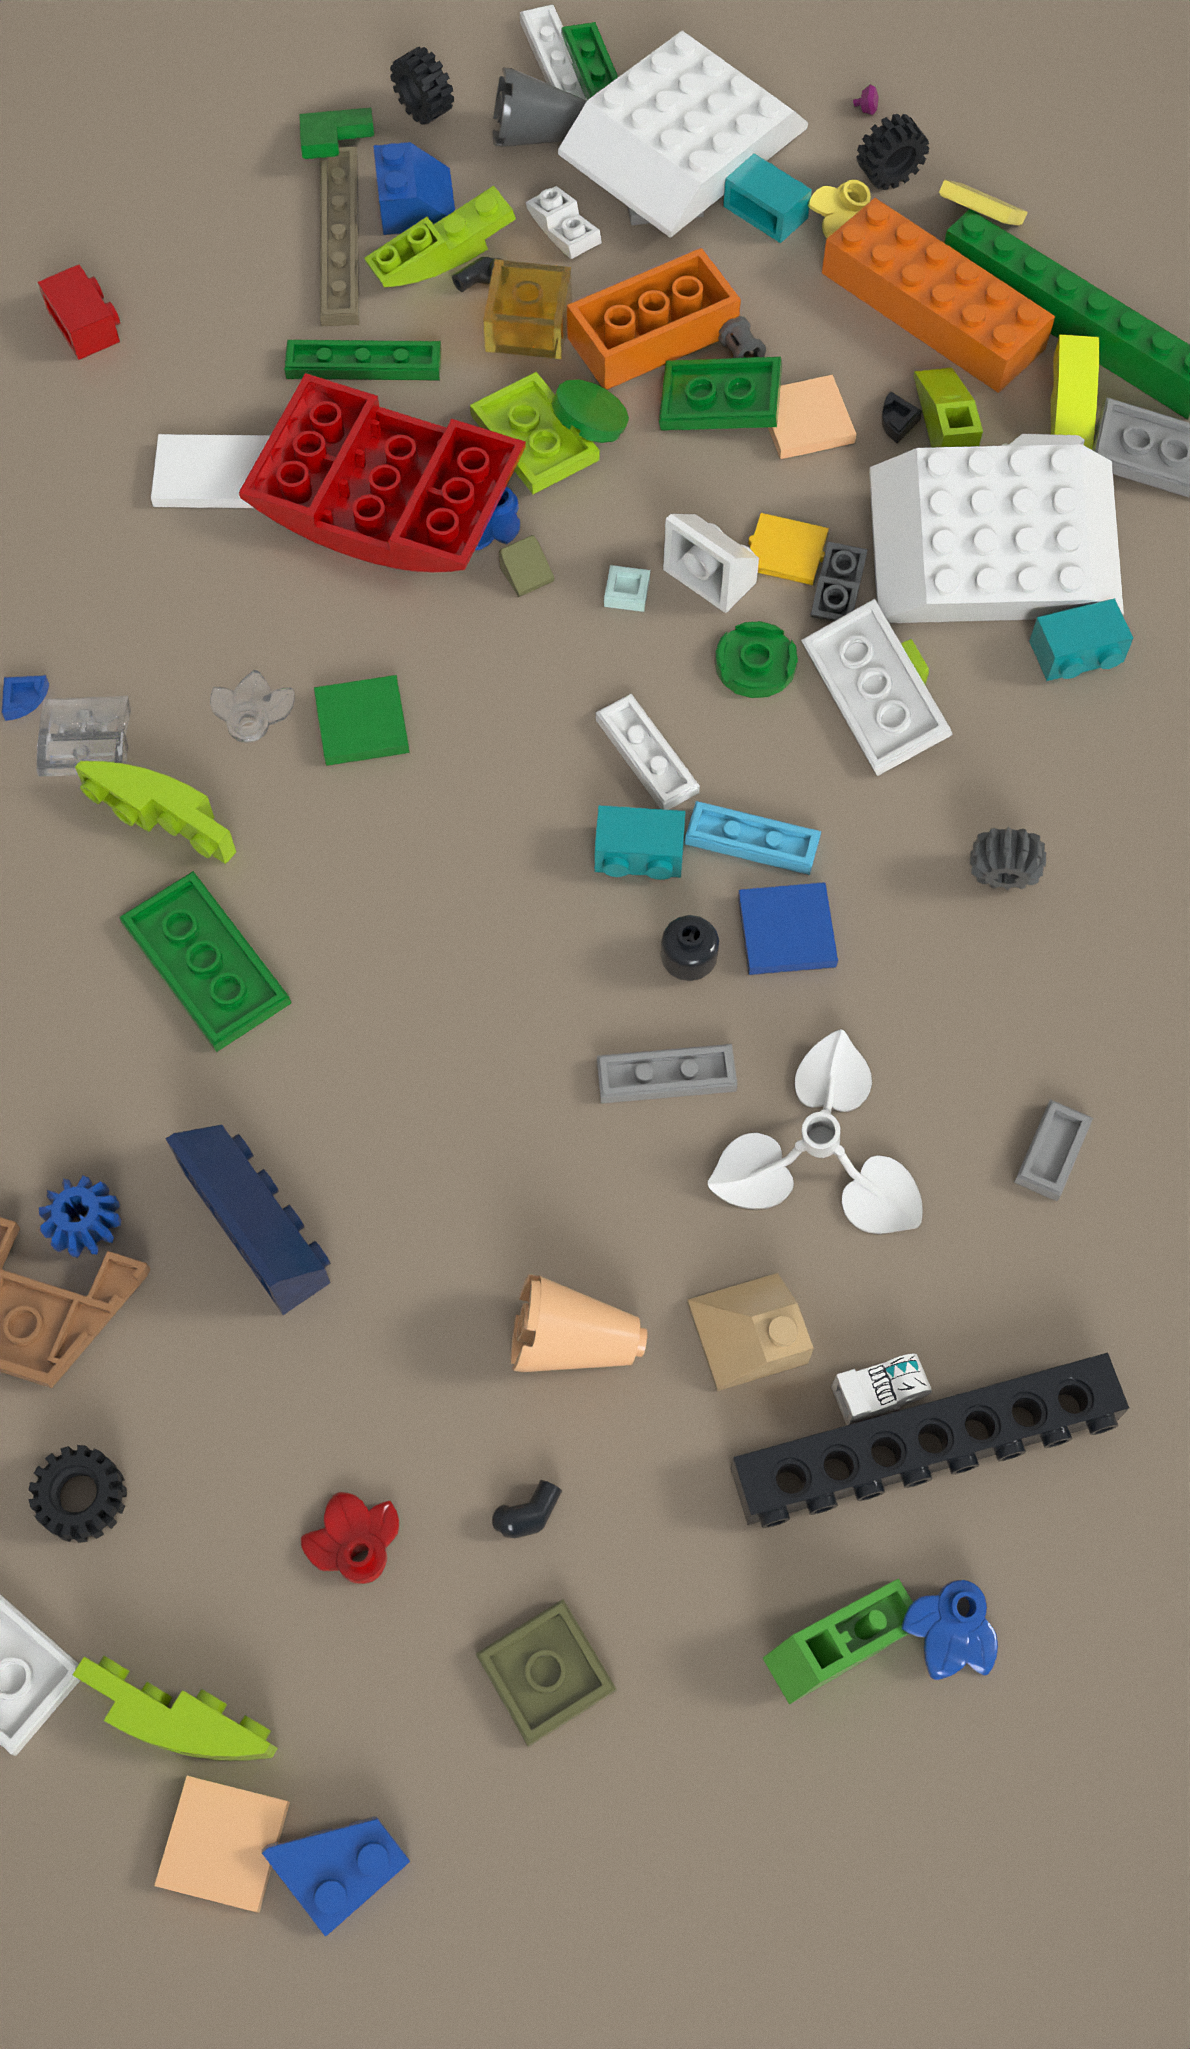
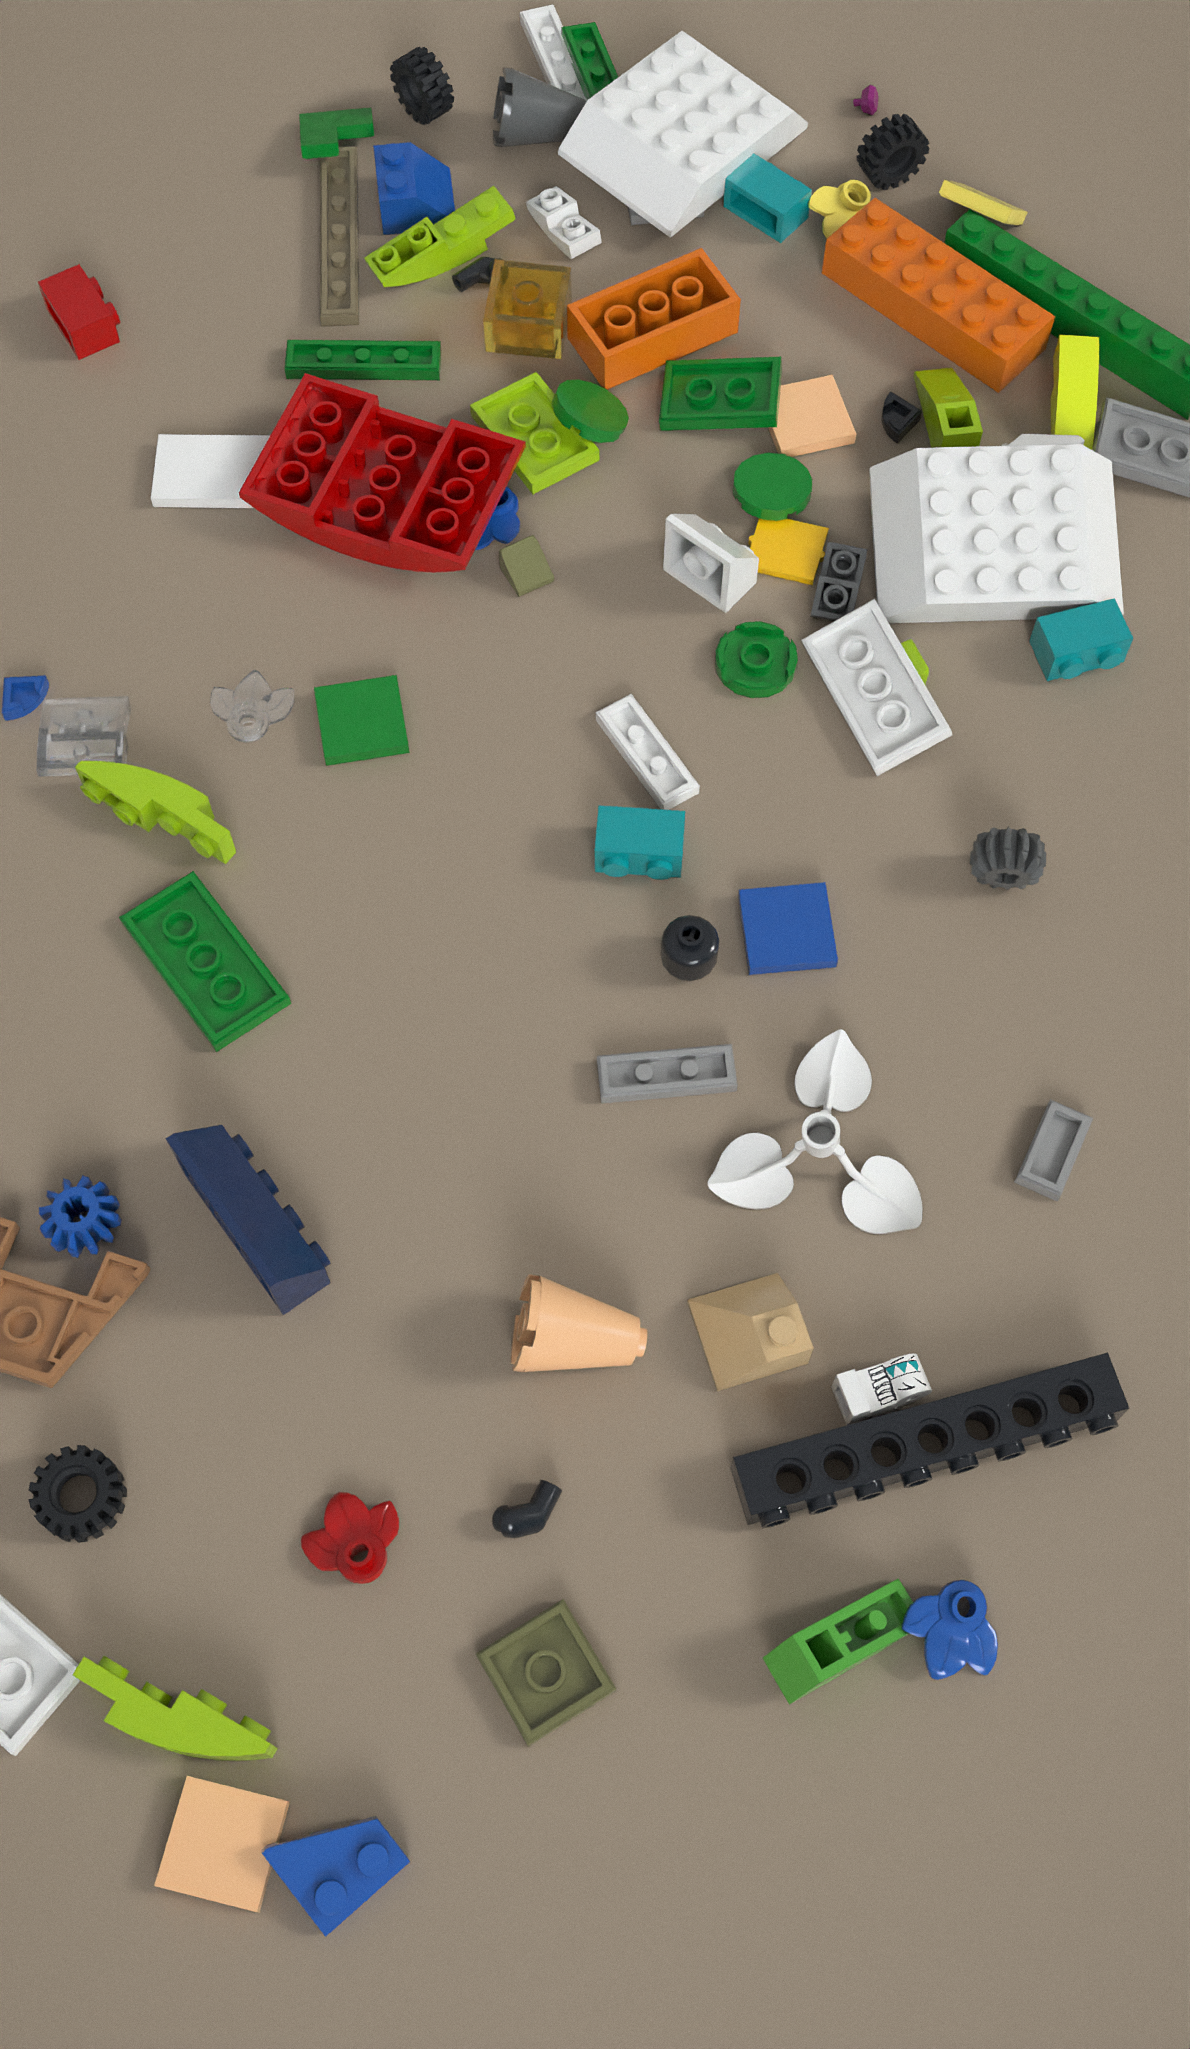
light aqua tile [604,565,650,612] -> none
medium azure tile [685,801,821,875] -> none
dark grey bush [718,316,766,358] -> none
none -> green tile [732,453,813,521]

